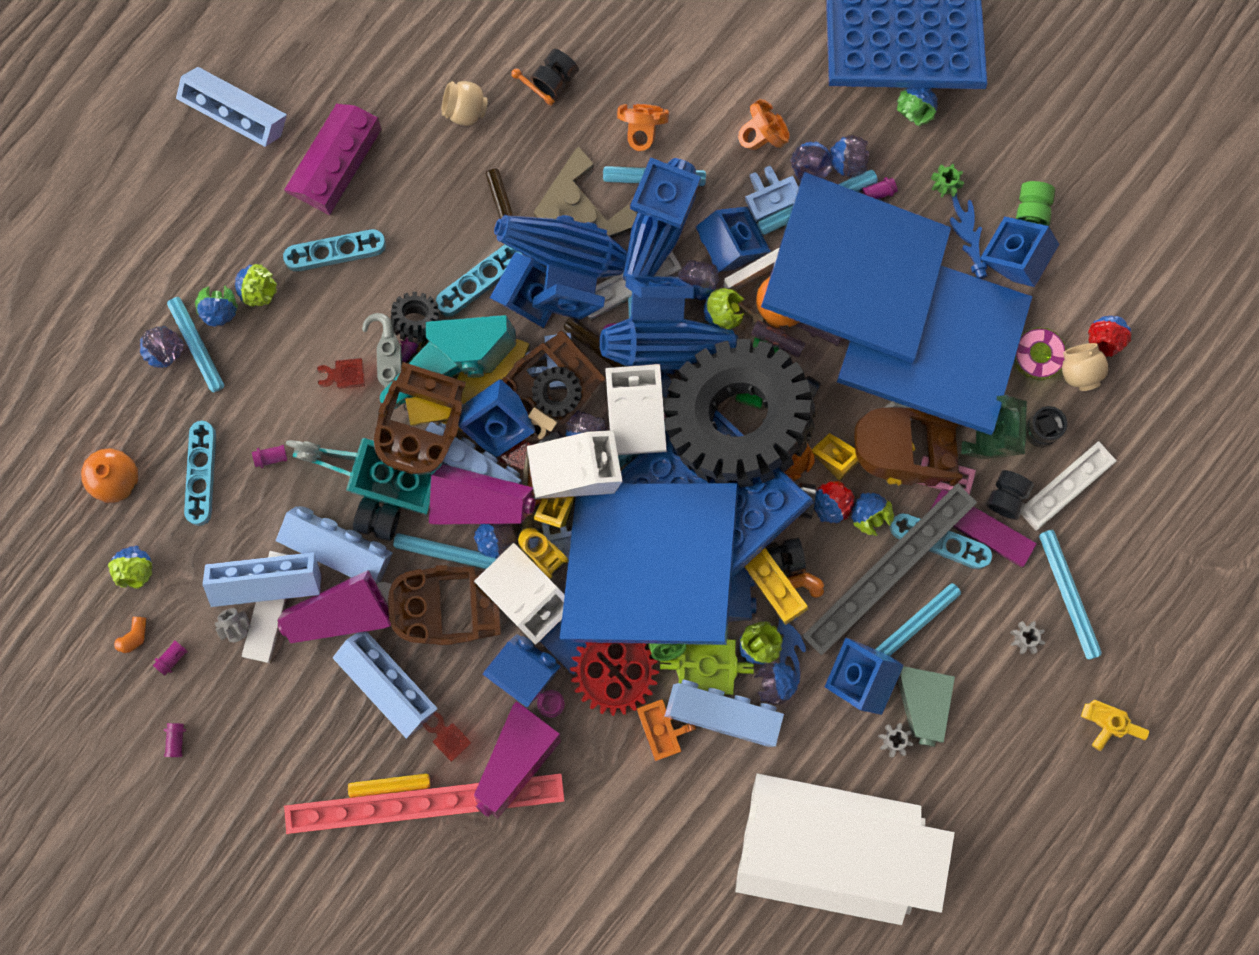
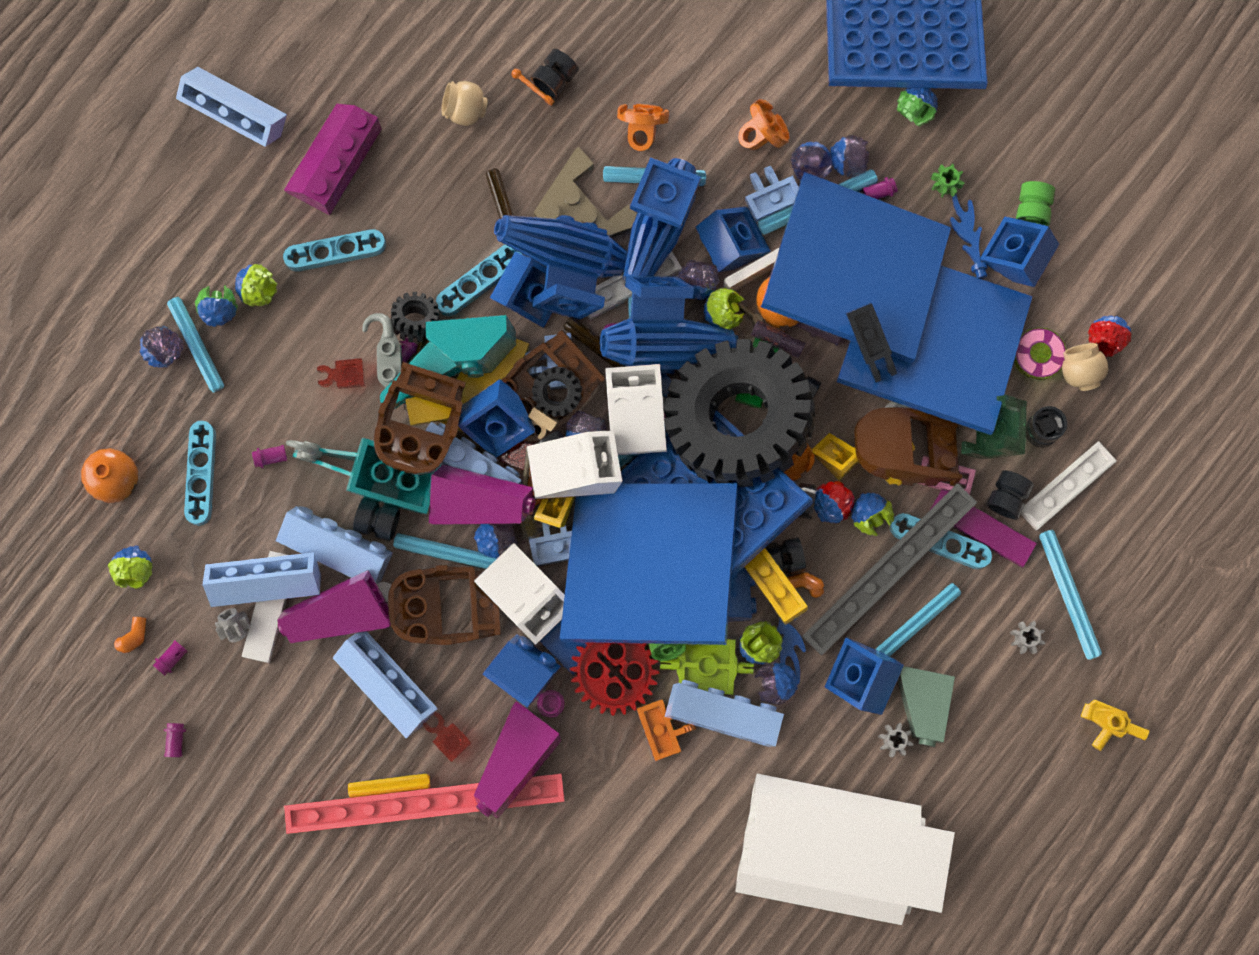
yellow piece [518,528,569,579] -> none
none -> black hinge [845,303,897,383]

